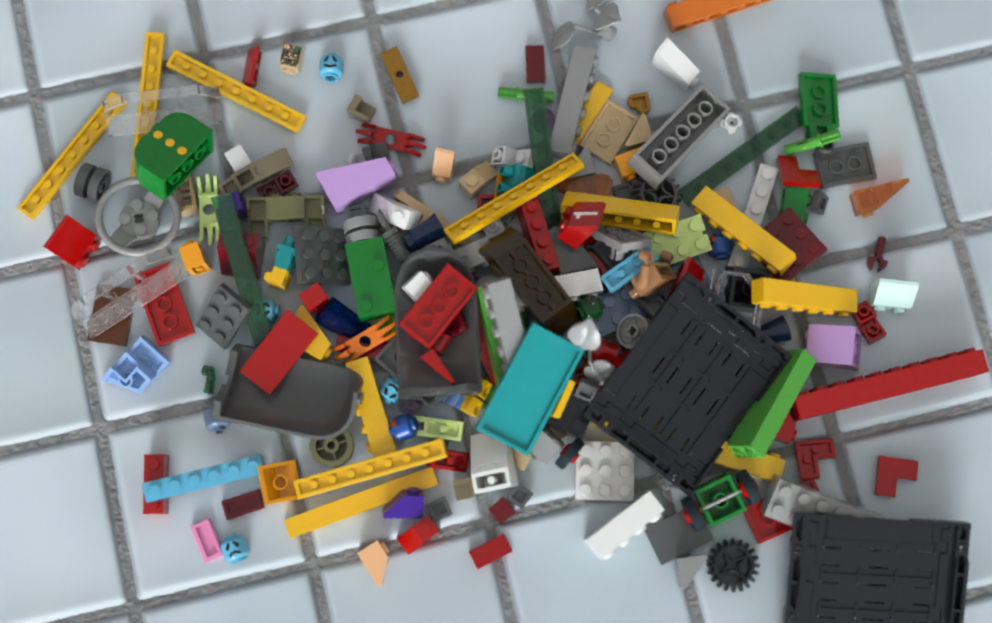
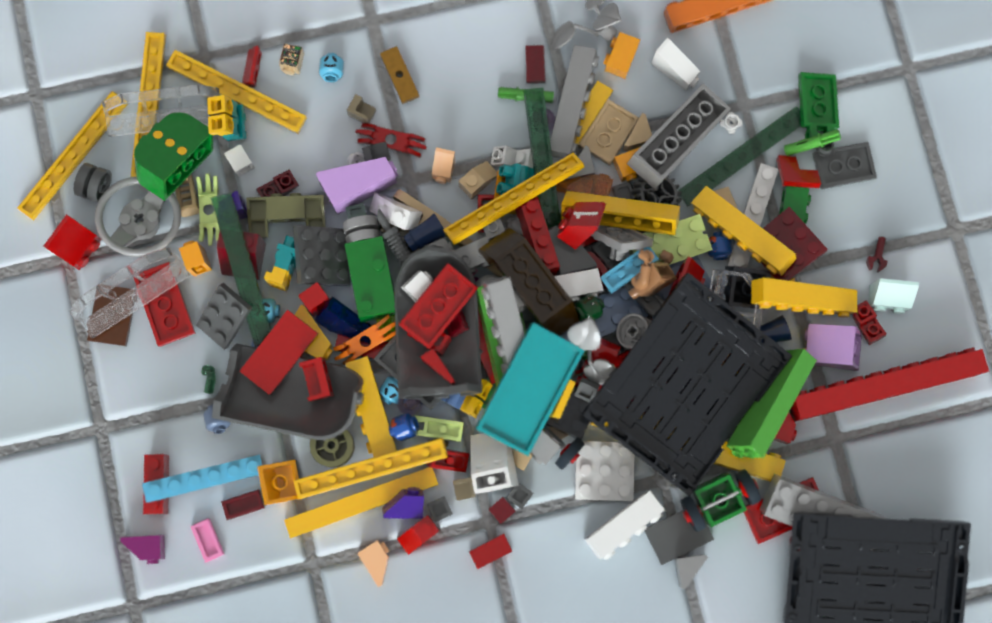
light blue slope [101,335,171,393] -> none
dark tan slope [218,148,294,198] -> none
medium azure head [221,533,249,564] -> none
pearl gold tile [627,92,650,115] -> none
black gear [706,538,760,592] -> none
red tile [793,438,836,481] -> none
dark grey plate [809,190,829,215] -> none
clear orange slope [849,178,909,218] -> none
red tile [874,456,918,497] -> none
none -> magenta slope [120,535,165,564]
none -> yellow hips [207,95,247,141]
none -> red panel [299,357,334,402]
none -> light orange brick [603,32,640,79]

